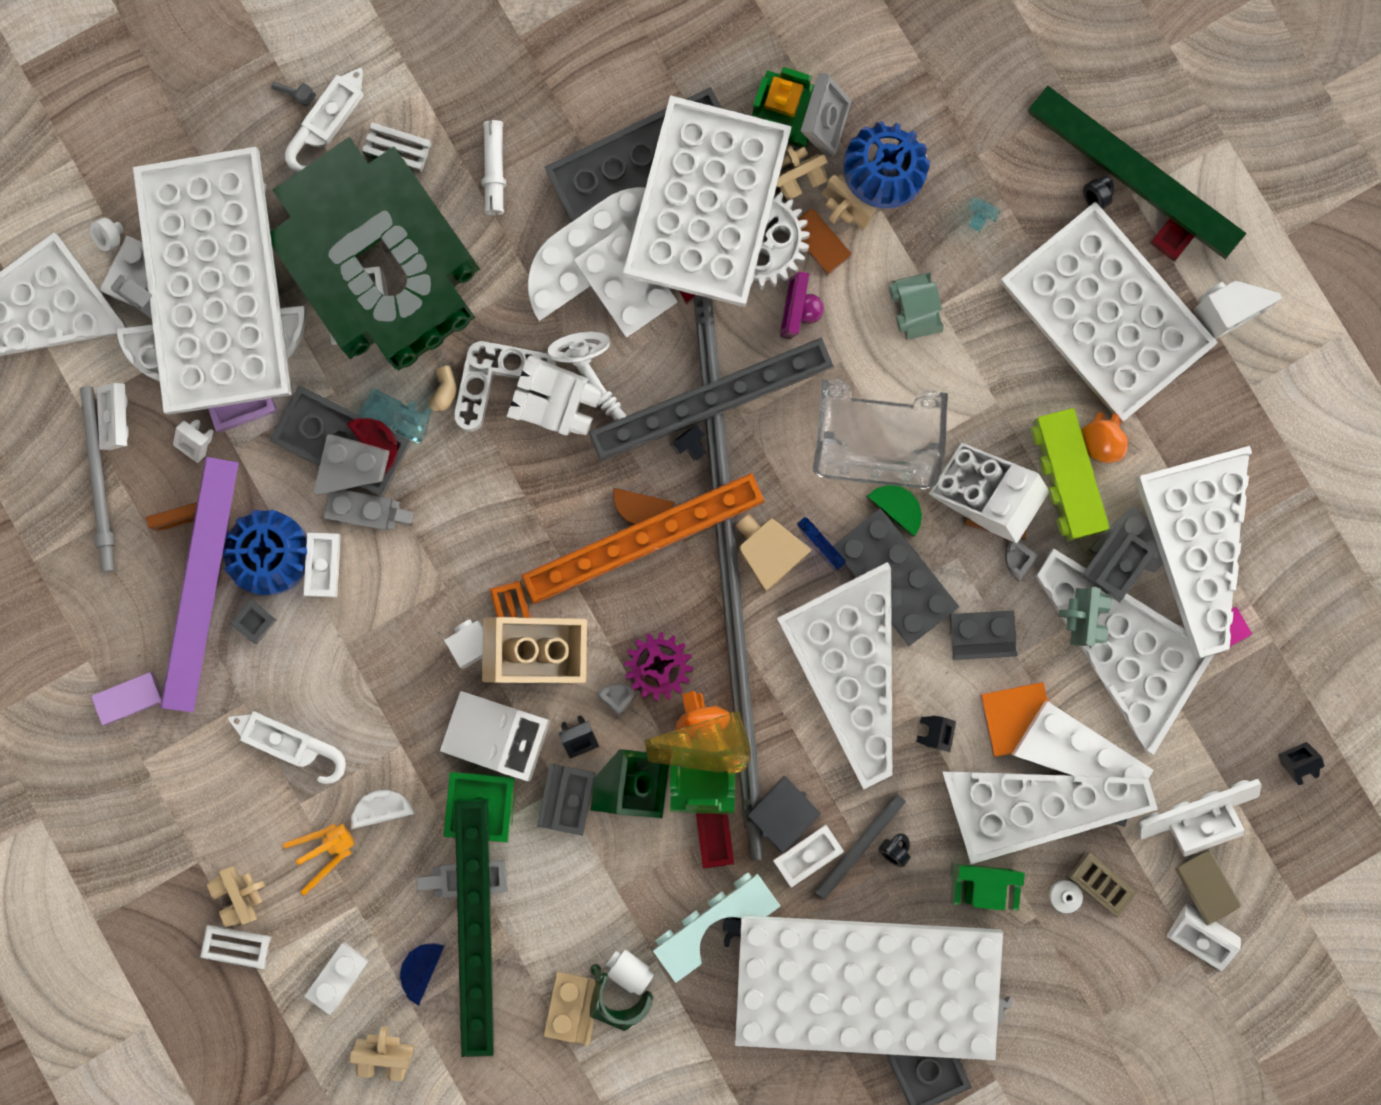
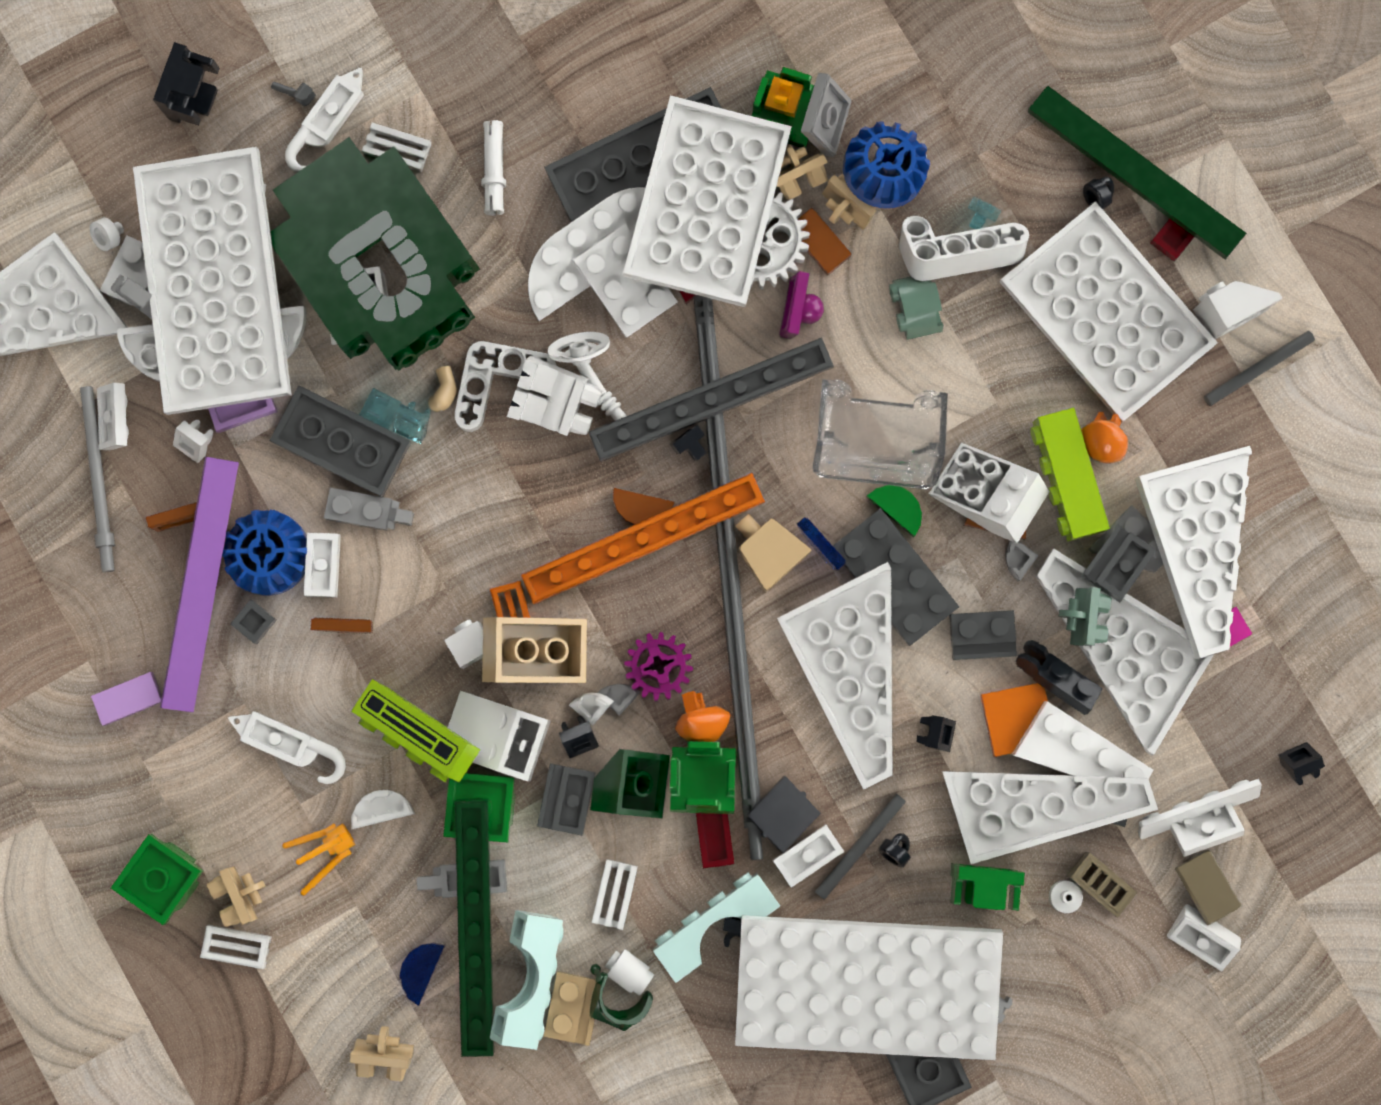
white plate [304,942,370,1015] -> none
light grey wing [313,434,390,495] -> none
dark red tile [346,418,398,474] -> none
clear yellow slope [644,711,751,774] -> none
none -> green panel [110,834,204,925]
none -> black panel [153,42,220,126]
none -> dark orange tile [310,618,373,634]
none -> lime brick [351,679,481,782]
none -> light aqua arch [490,910,563,1050]
none -> white tile [569,692,614,726]
none -> white tile [592,859,638,930]
none -> white beam [899,216,1029,281]
none -> black hinge [1015,640,1103,715]
none -> dark grey bar [1204,331,1315,406]

